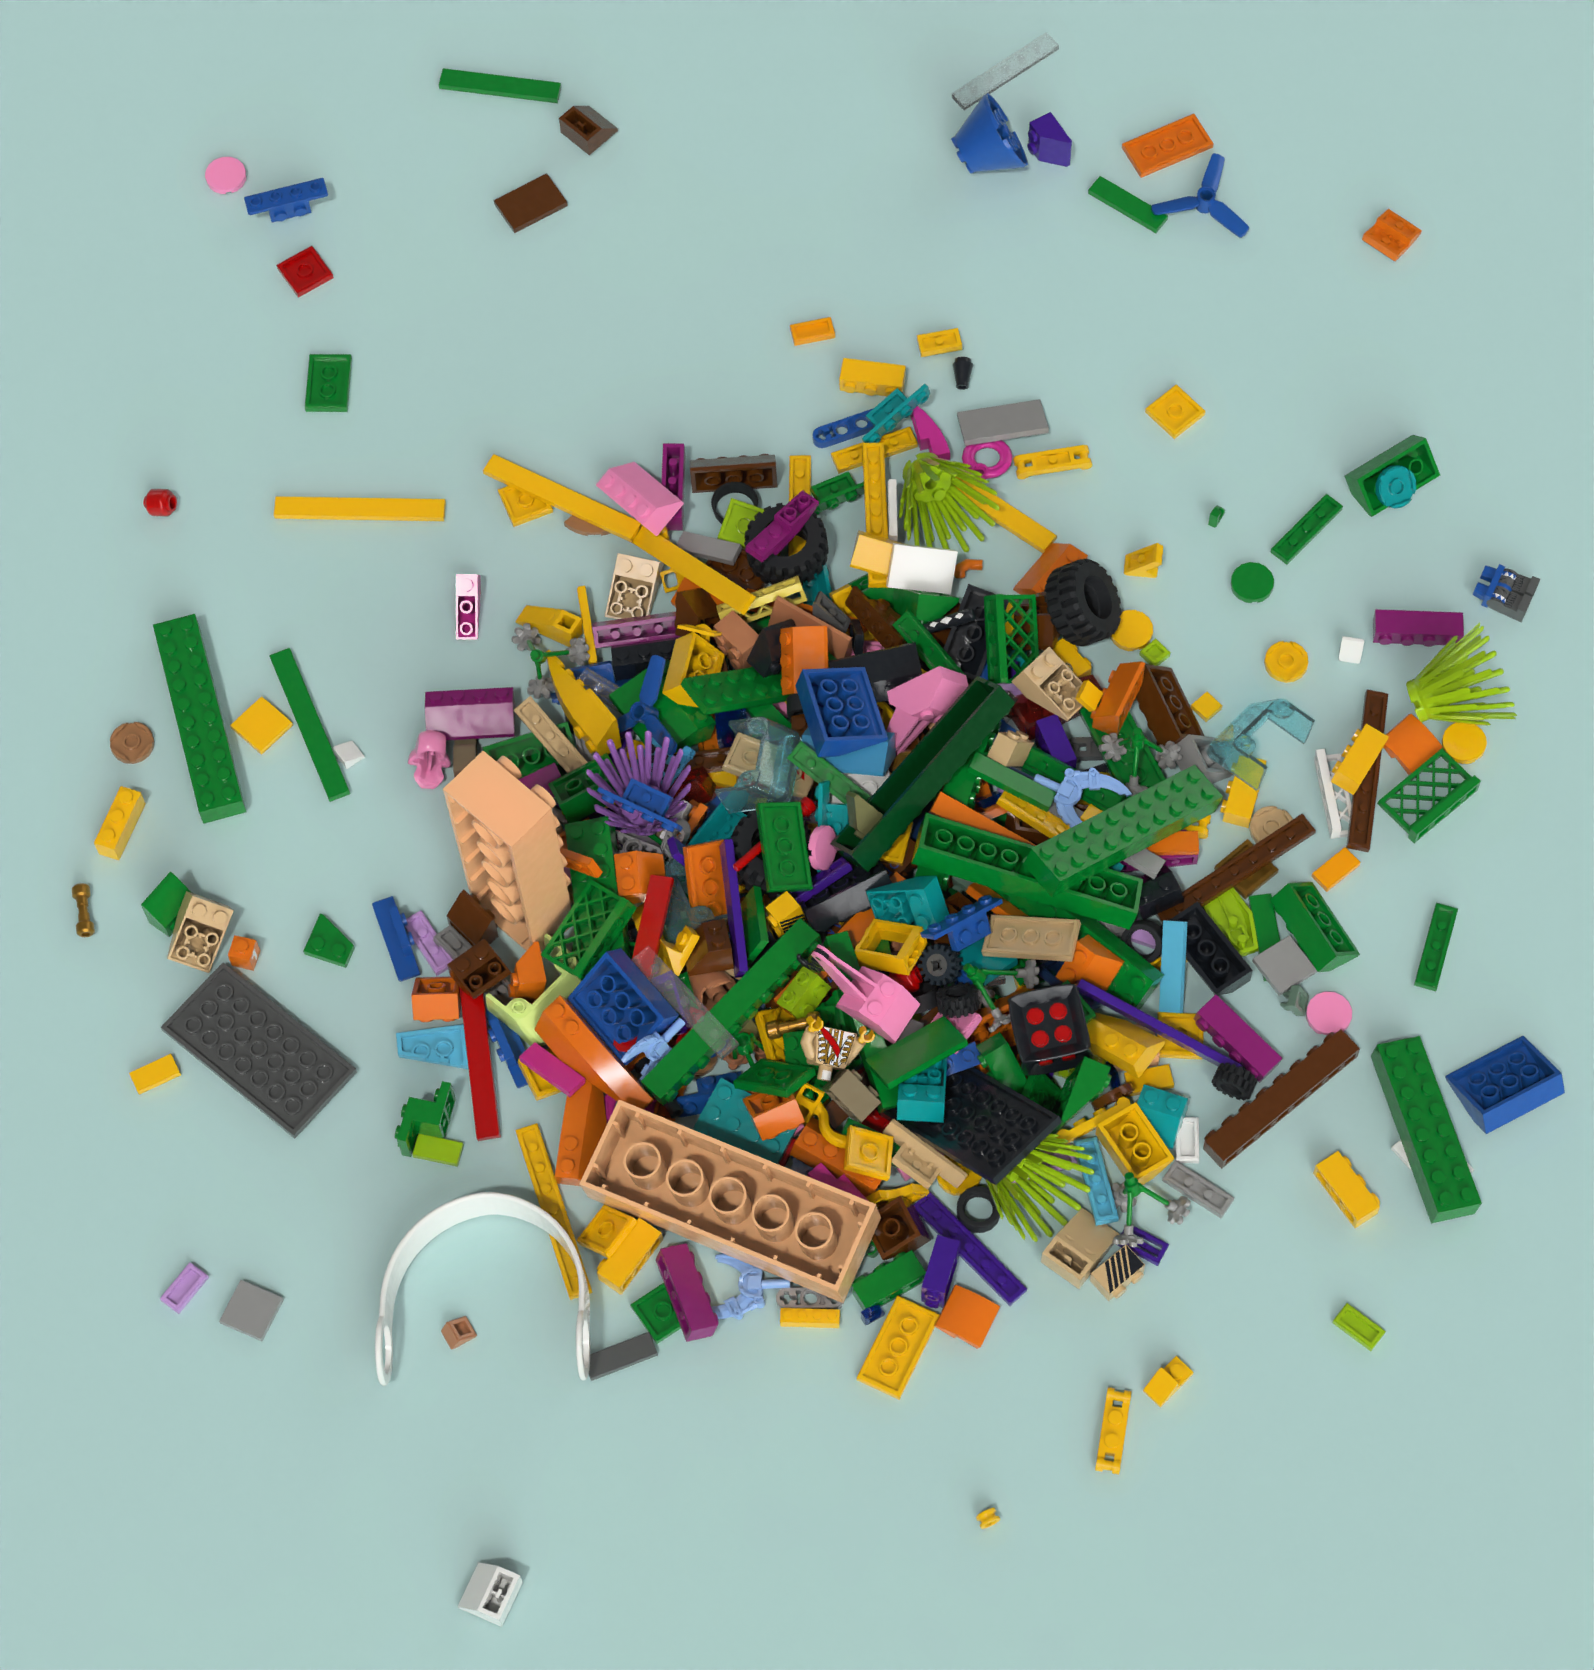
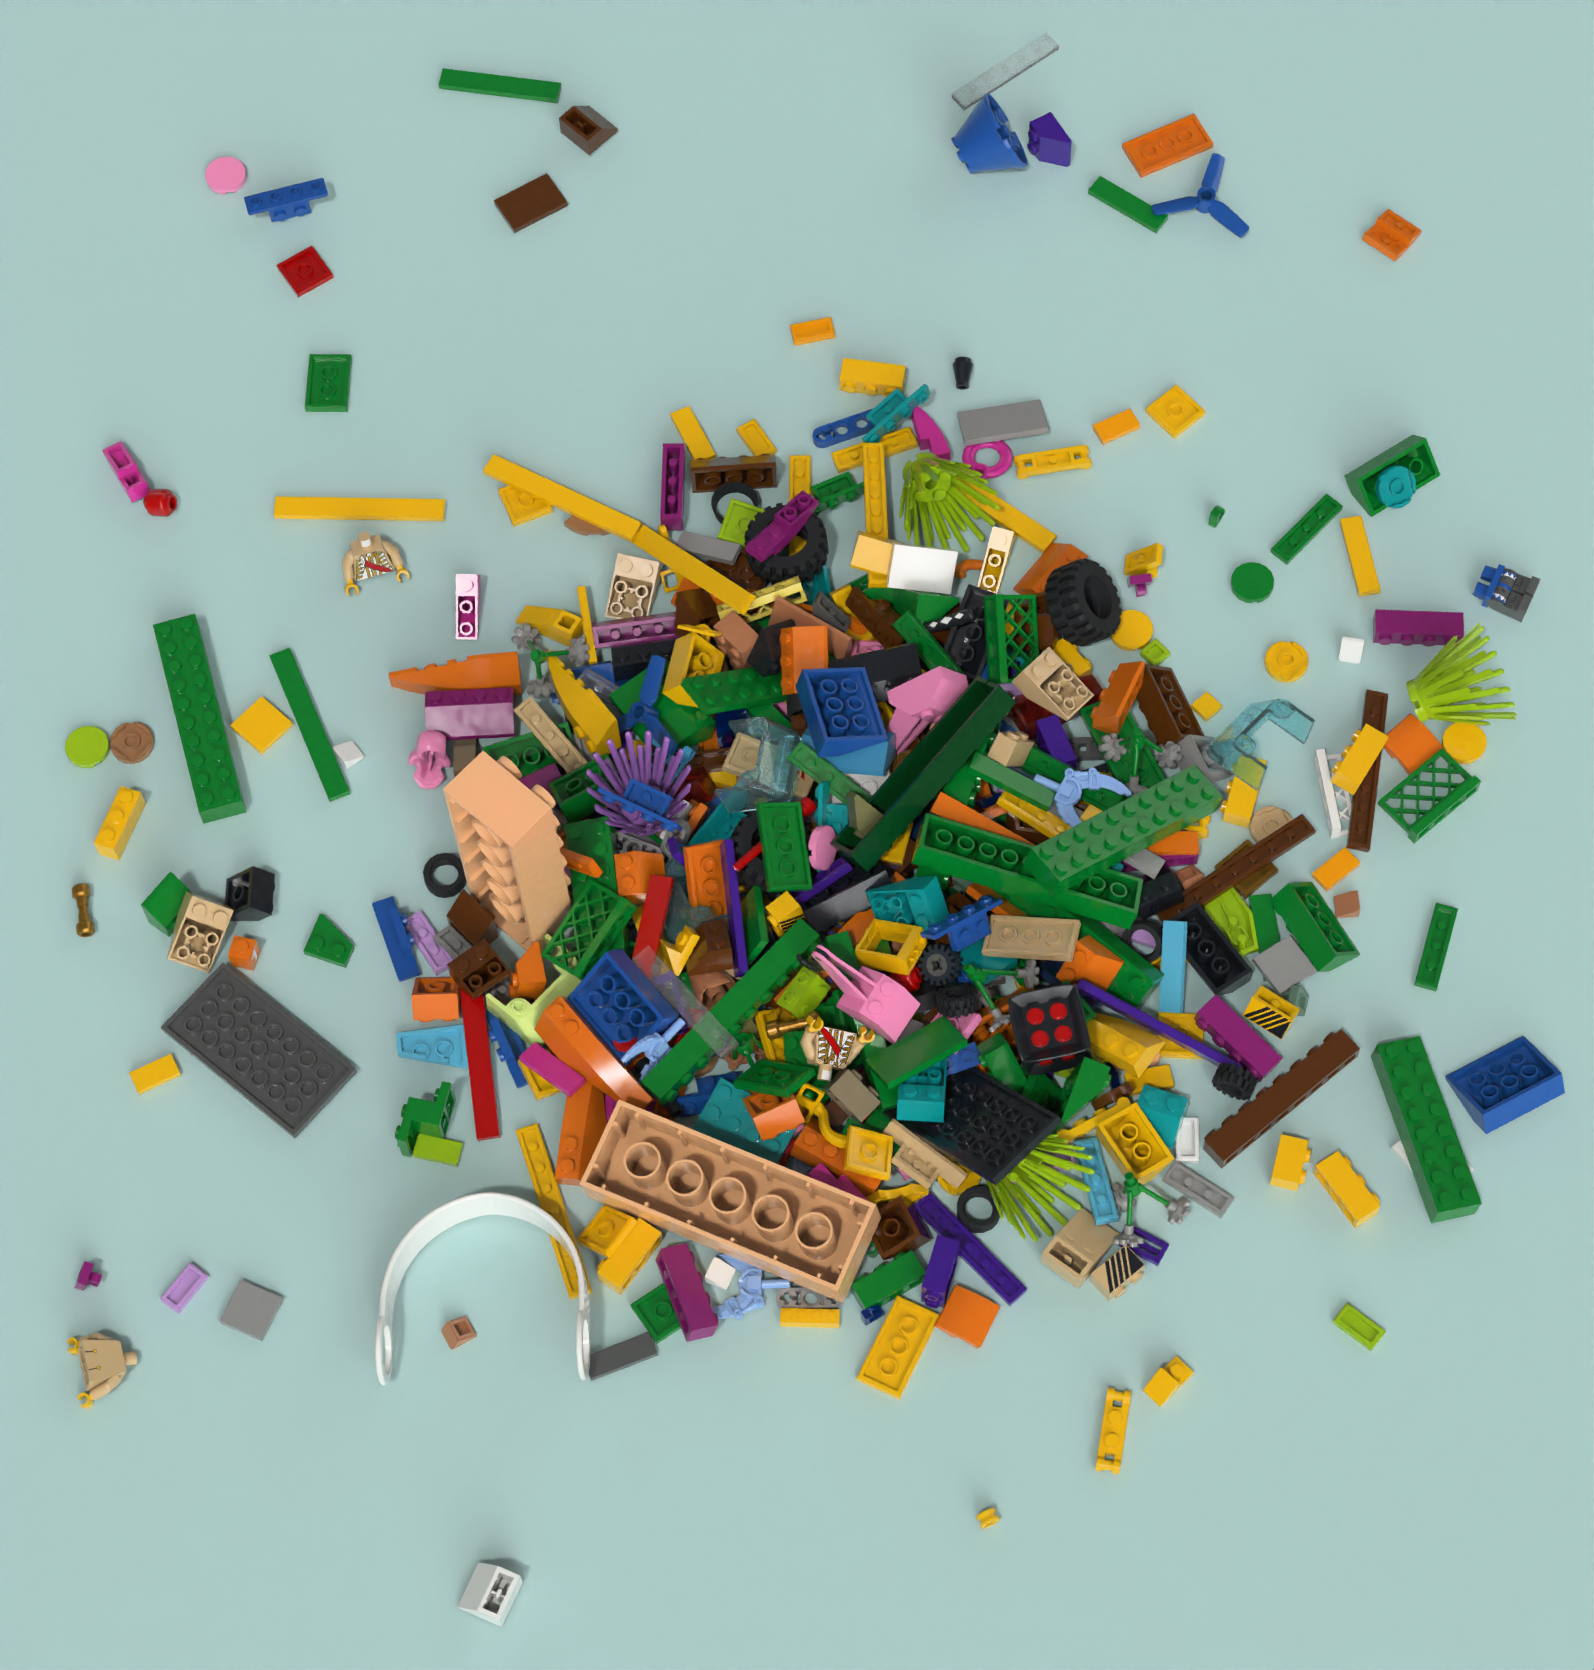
bright pink slope [596,462,684,536] -> none
black tile [850,619,864,655] -> none
white tile [888,479,898,542] -> none
yellow plate [917,328,962,357] -> none
yellow tile [1075,680,1103,712] -> none
bright pink tile [1306,992,1352,1035] -> none
none -> lime tile [65,726,110,768]
none -> tan torso [67,1333,137,1409]
none -> magenta tile [74,1261,102,1291]
none -> dark pink slope [102,441,150,503]
none -> black slope [225,866,275,921]
none -> torso [342,532,409,596]
none -> orange wedge [389,651,523,697]
none -> black tyre [423,853,466,898]
none -> yellow tile [670,406,716,460]
none -> white slope [705,1257,736,1291]
none -> yellow tile [736,419,777,456]
none -> green tile [863,1109,890,1134]
none -> slope [977,526,1016,594]
none -> light orange tile [1093,409,1140,445]
none -> magenta tile [1127,573,1152,597]
none -> nougat slope [1173,864,1204,891]
none -> yellow brick [1242,985,1300,1040]
none -> yellow brick [1270,1134,1311,1191]
none -> nougat slope [1333,891,1360,918]
none -> yellow tile [1339,516,1381,597]

